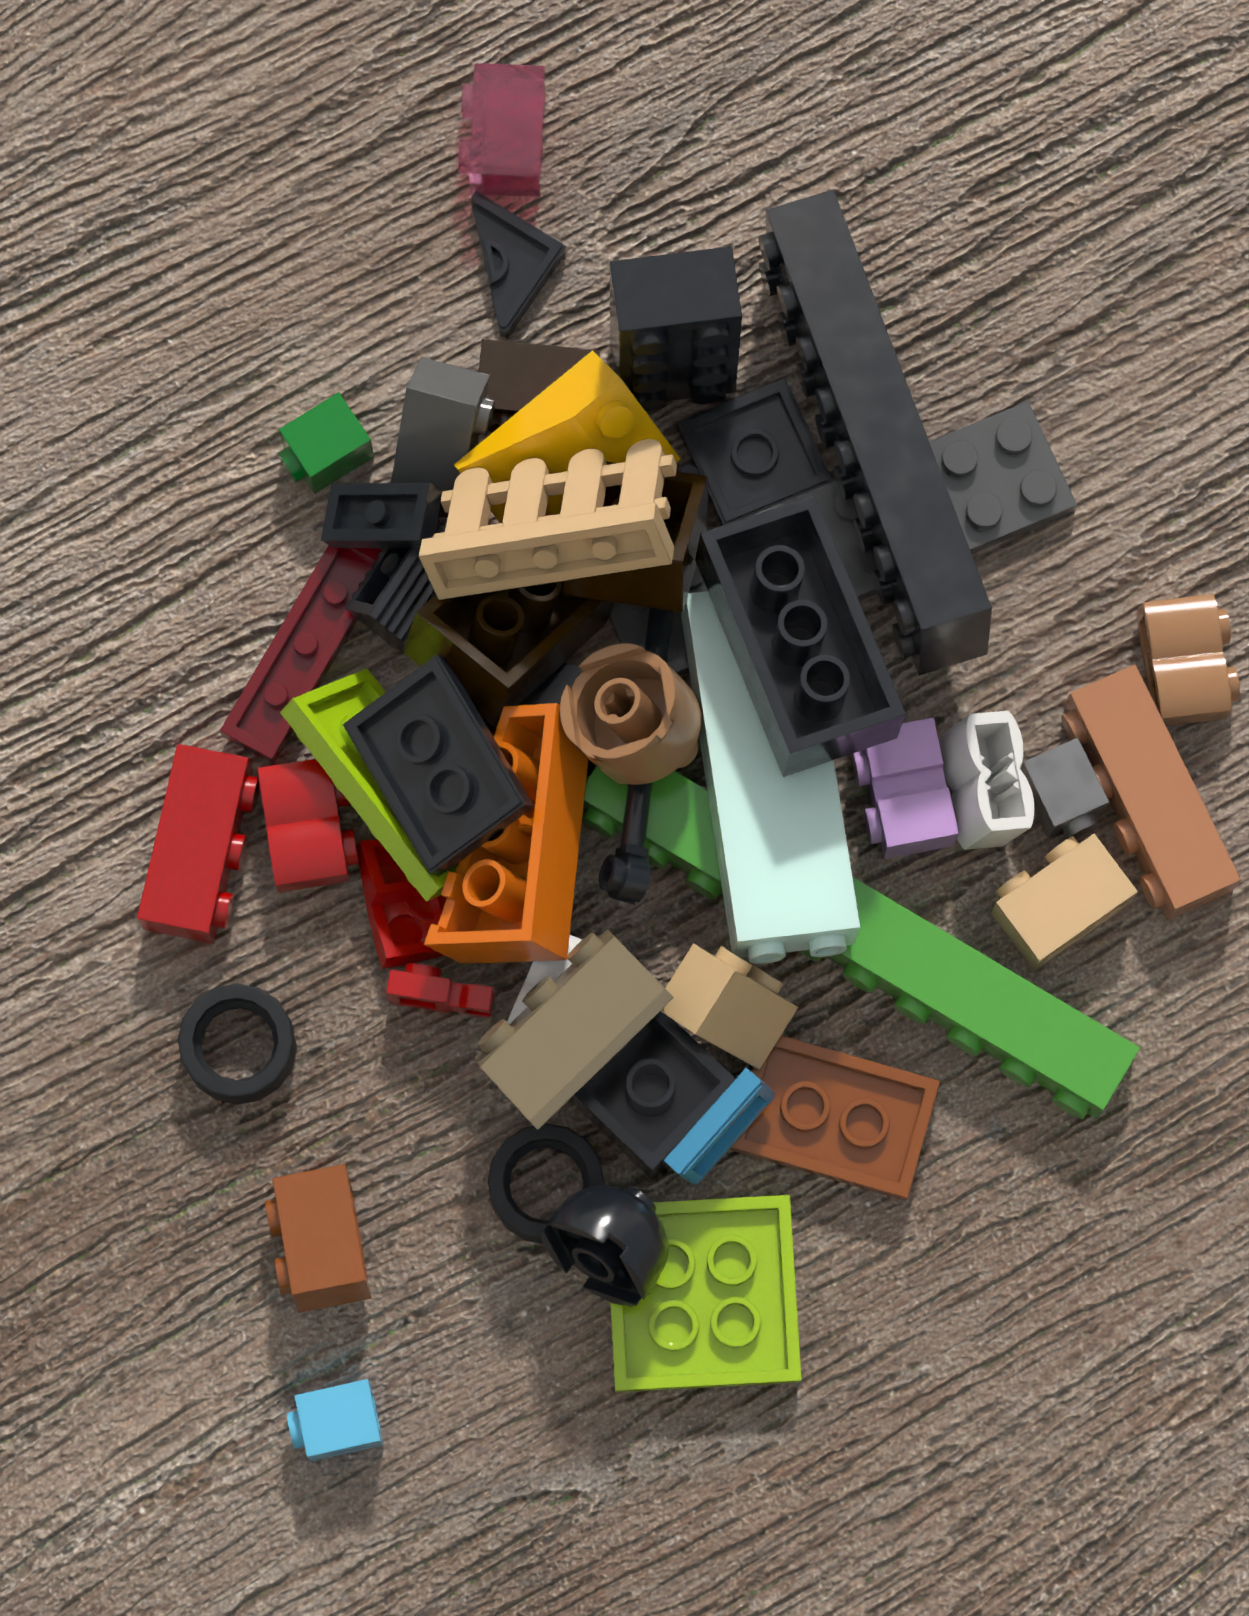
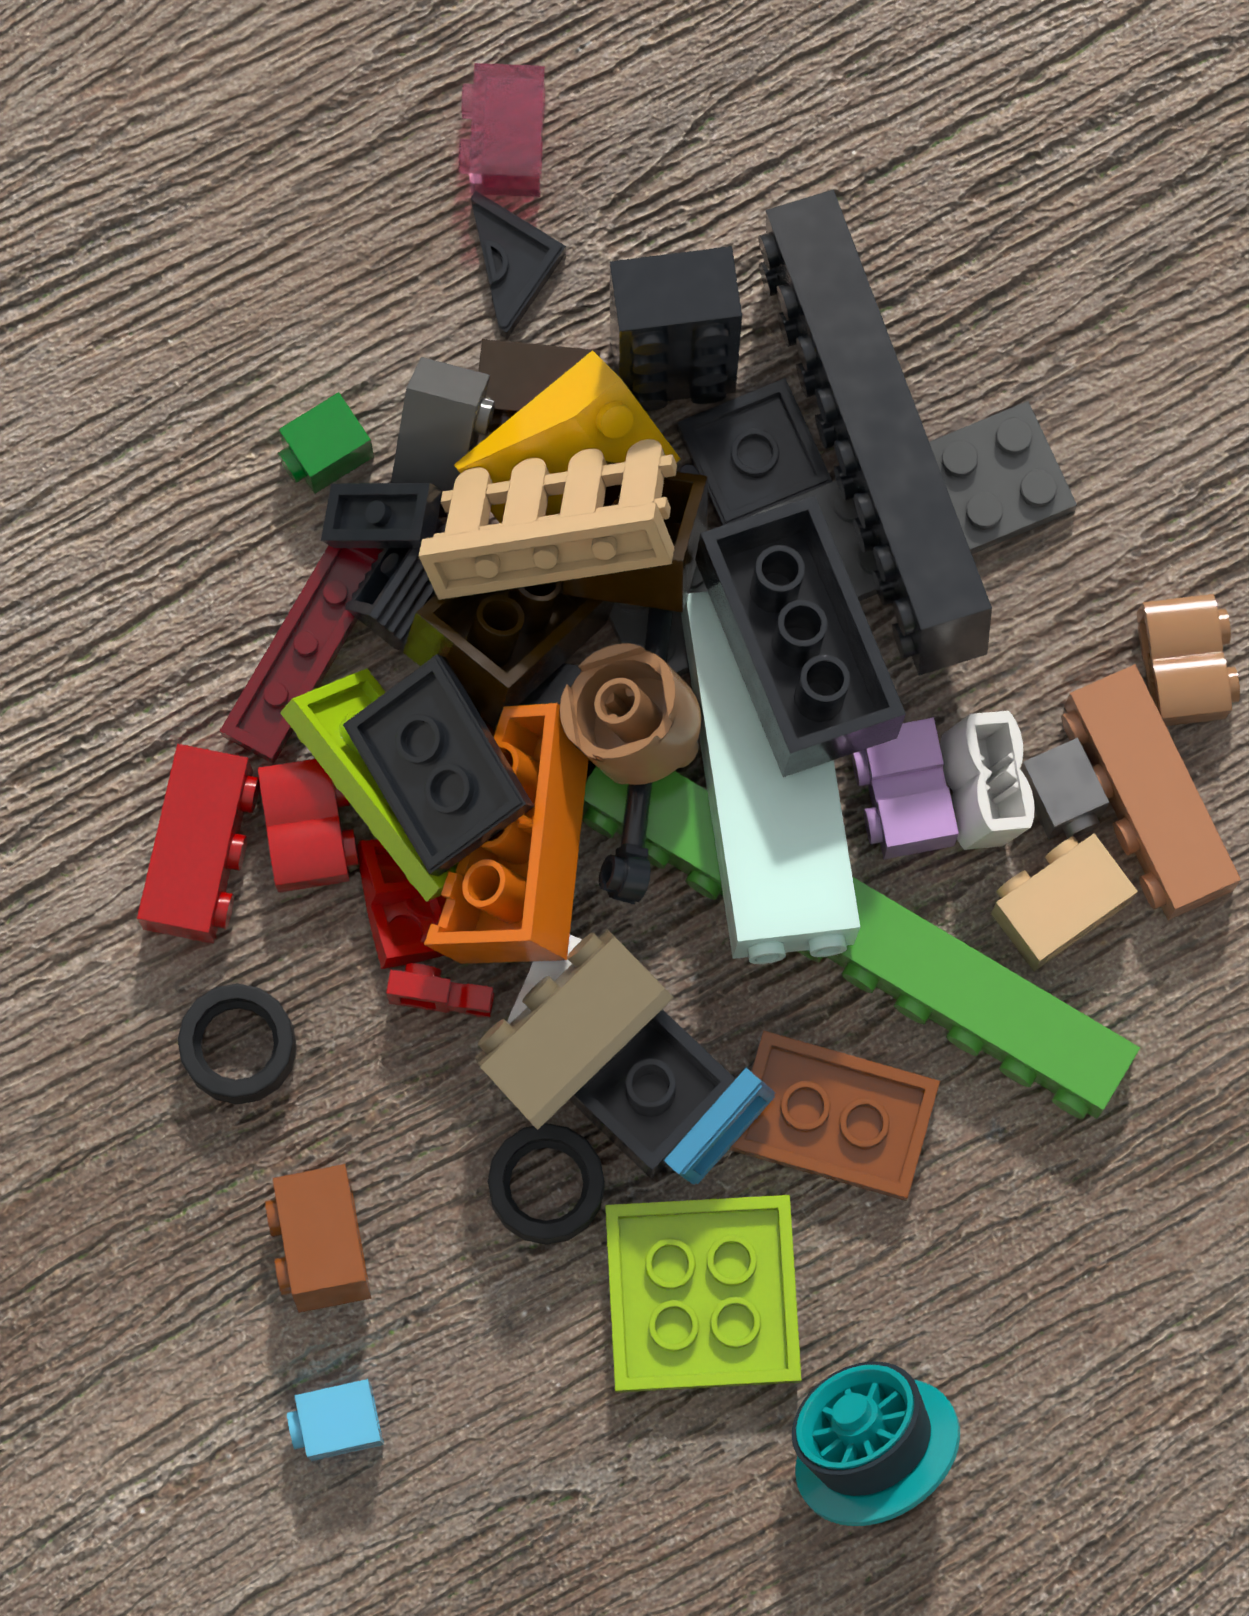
black cylinder [541,1185,669,1307] -> none
tan brick [661,943,798,1070] -> none
none -> teal piece [792,1361,960,1526]

